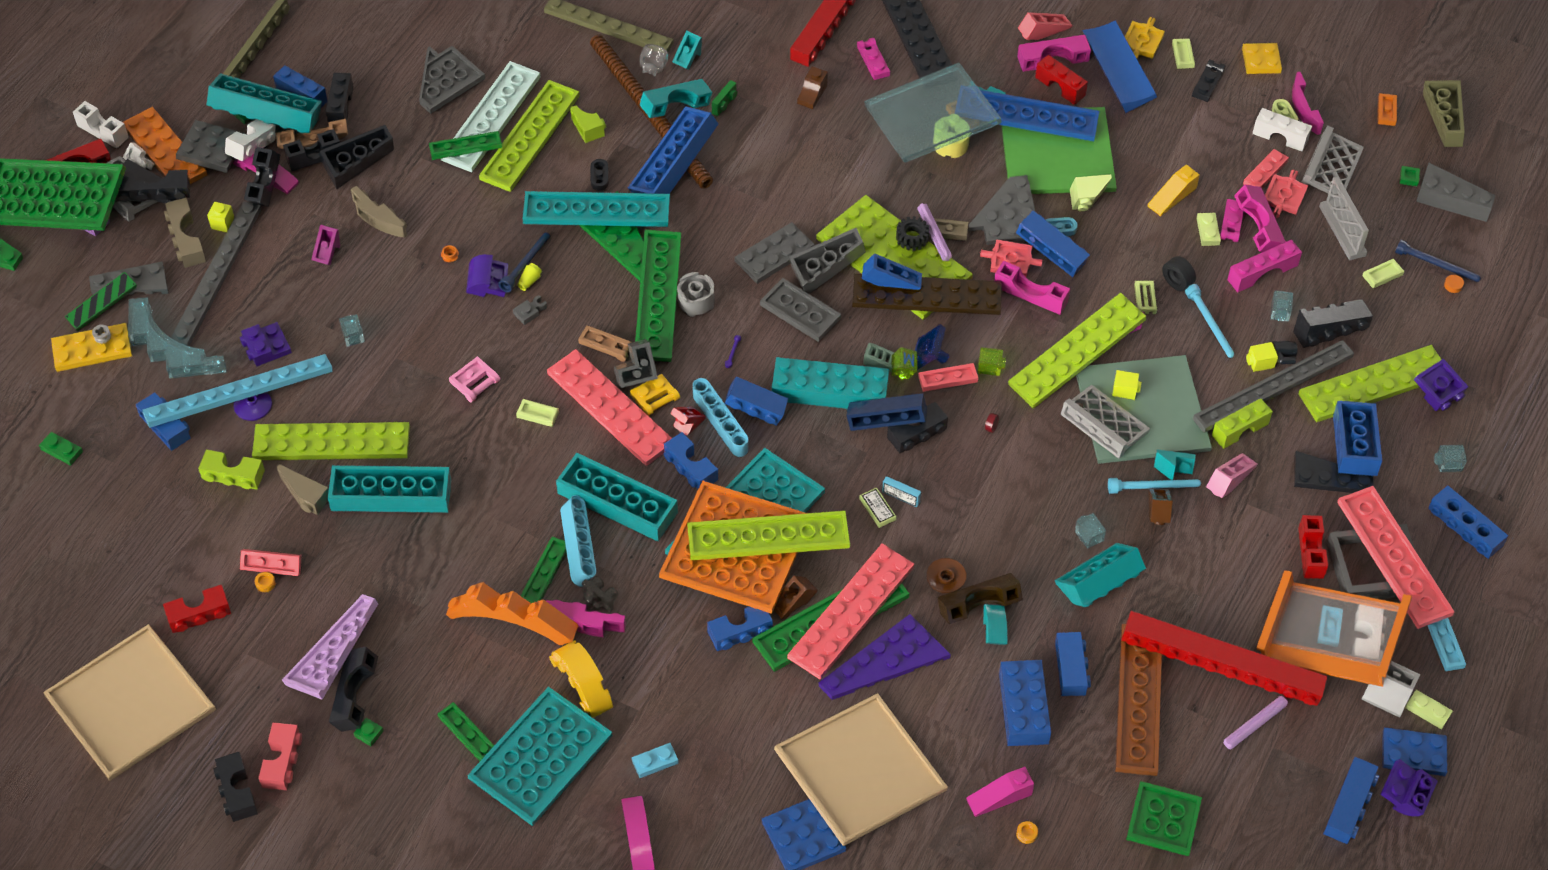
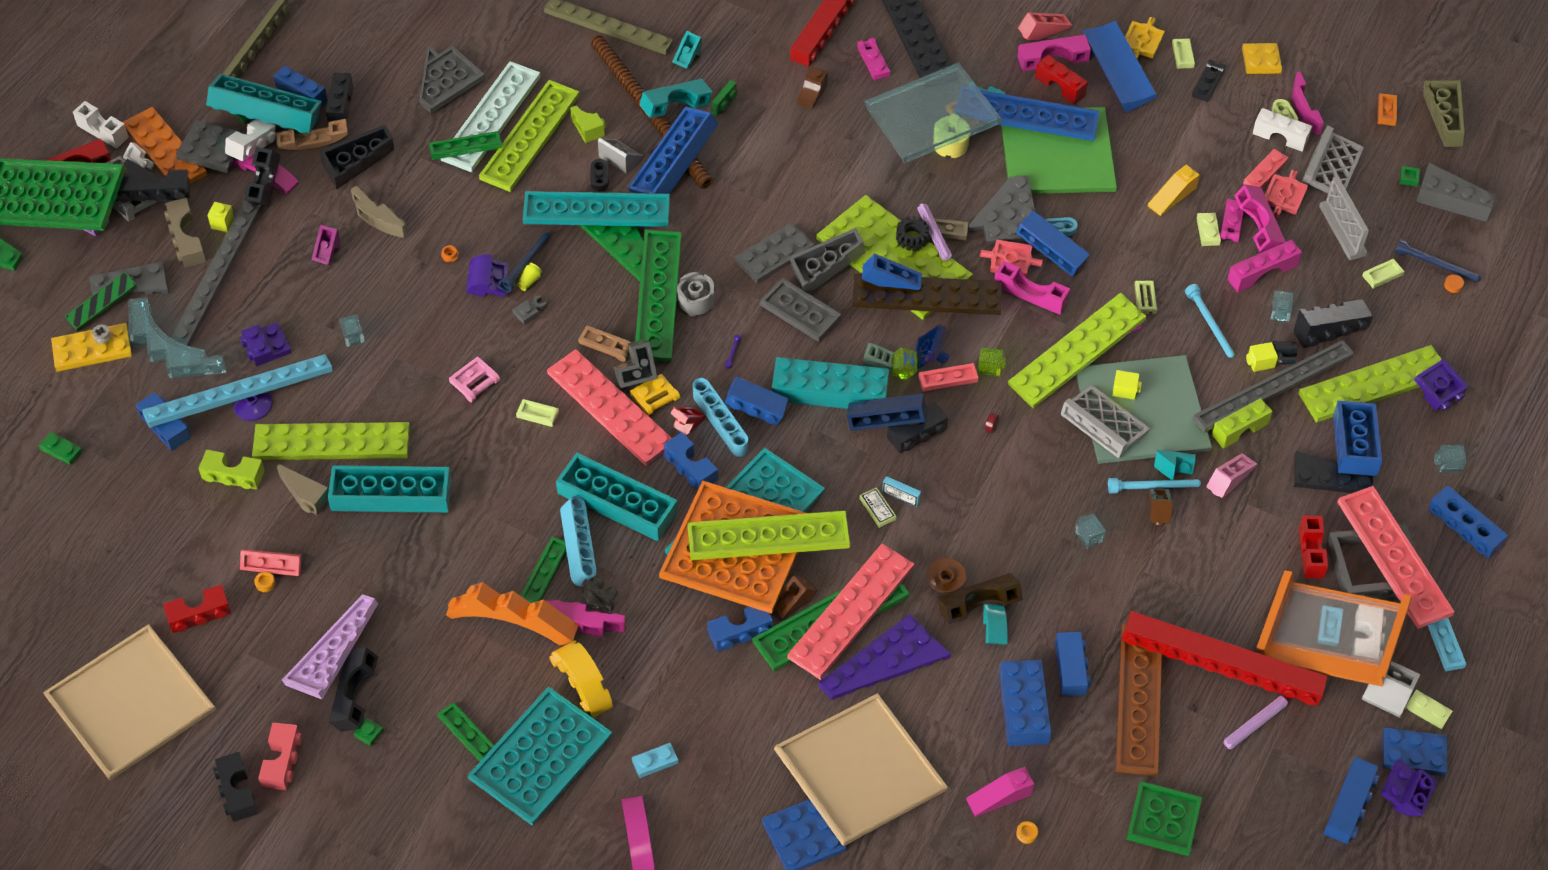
black arch [283,129,340,172] -> none
clear helmet [639,44,669,77] -> none
teal slope [1055,543,1146,607] -> none
yellowish green slope [1070,174,1112,211] -> none
black tyre [1162,256,1196,291] -> none
none -> light grey slope [598,138,643,174]

